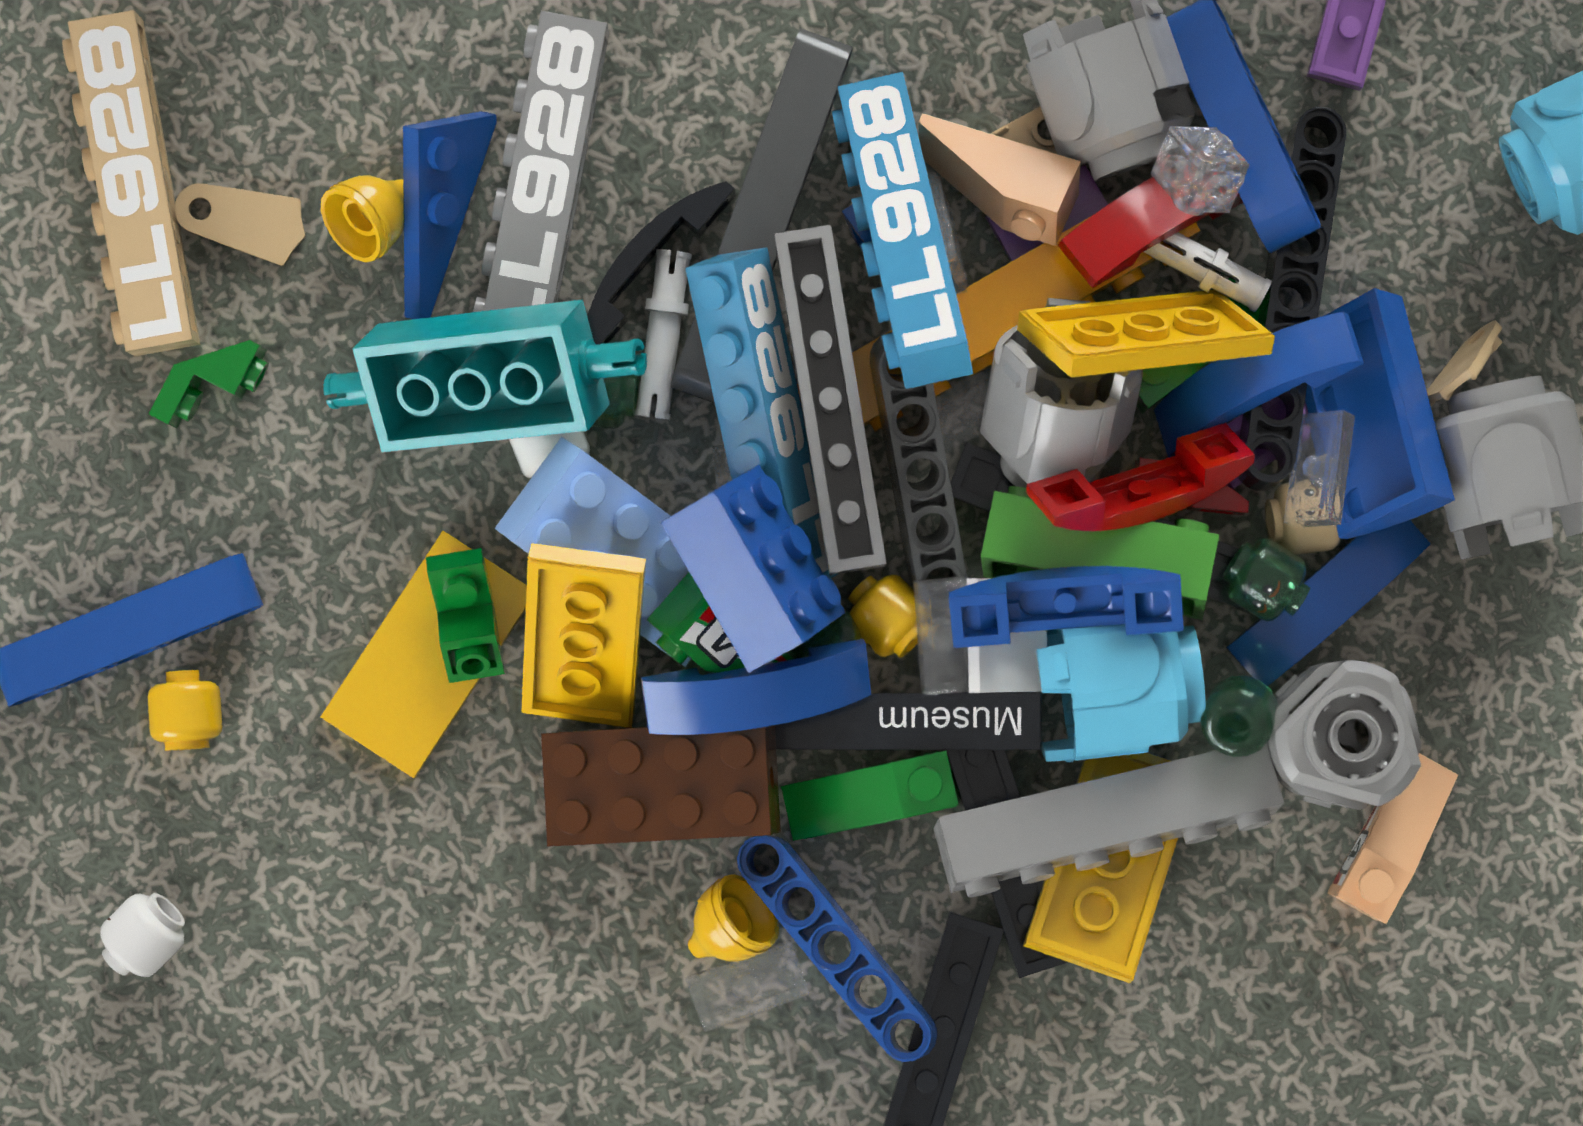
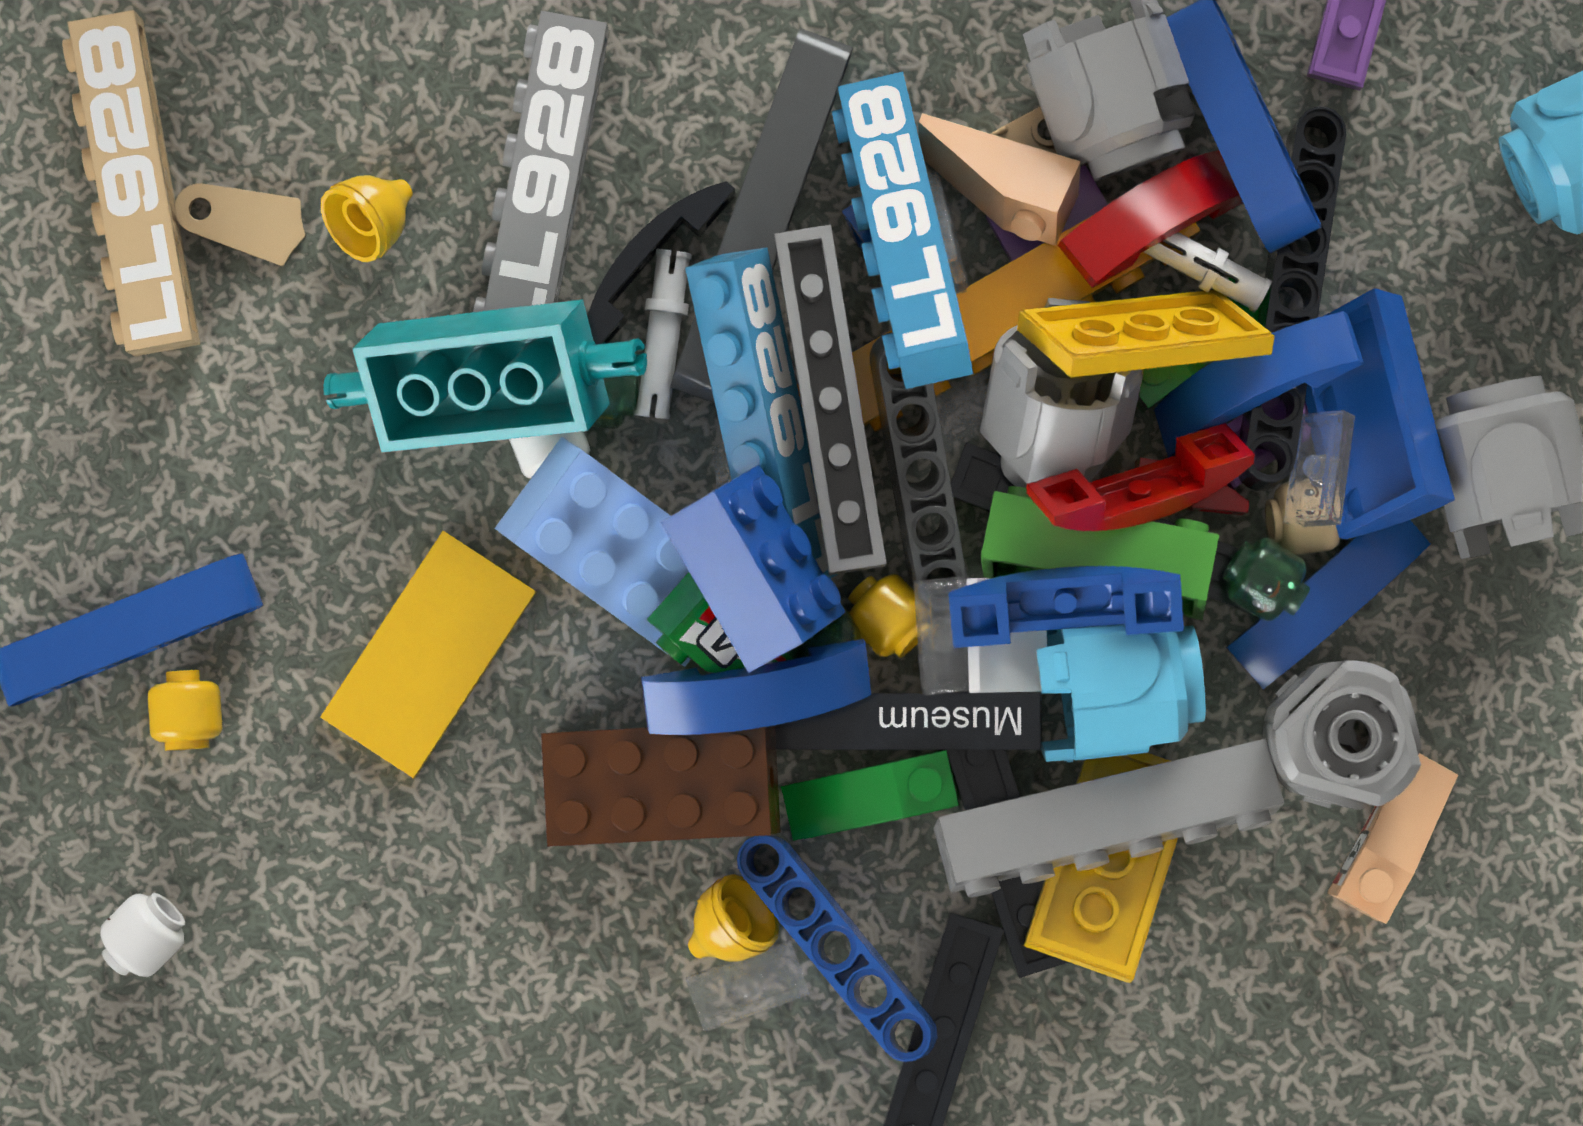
green slope [149,340,269,428] -> none
blue wing [403,111,497,319] -> none
green slope [426,548,505,683] -> none
yellow tile [521,543,646,728] -> none
clear brick [1151,126,1250,216] -> none
clear green head [1200,675,1278,757] -> none
tan piece [1427,320,1502,407] -> none

